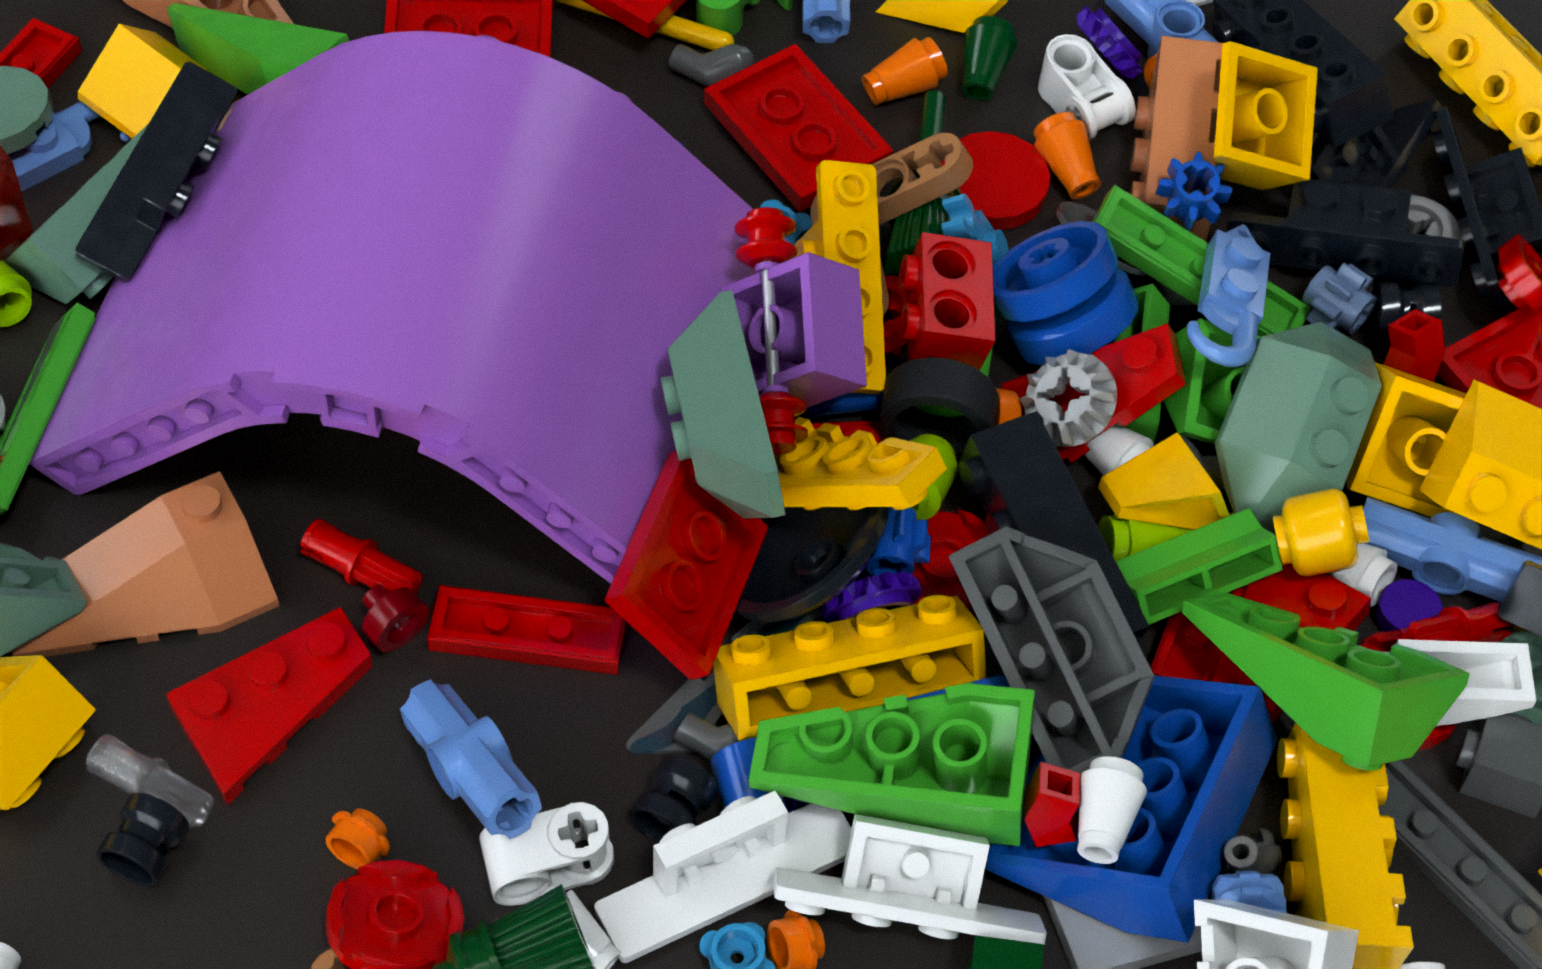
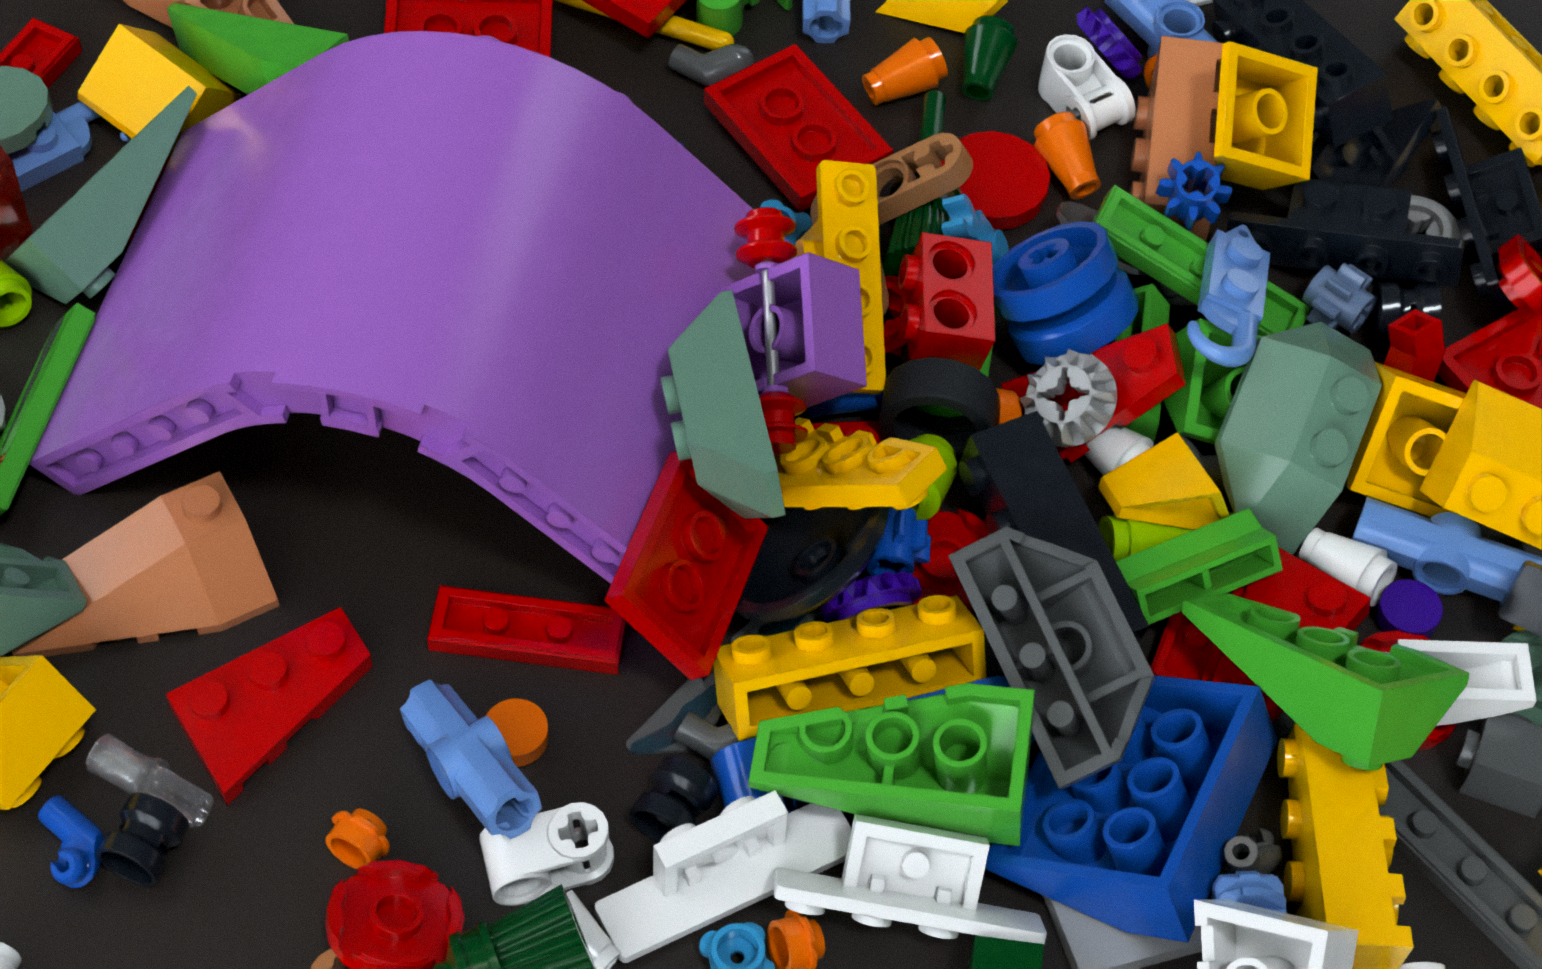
black bracket [75,62,238,282] -> none
red axle [300,518,423,595] -> none
dark red tile [362,585,429,652] -> none
red piece [1024,762,1081,847] -> none
white cone [1077,756,1147,864] -> none
yellow head [1273,488,1370,577] -> none
red axle [1399,602,1513,643] -> none
none -> blue arm [38,795,104,888]
none -> orange tile [486,698,549,767]

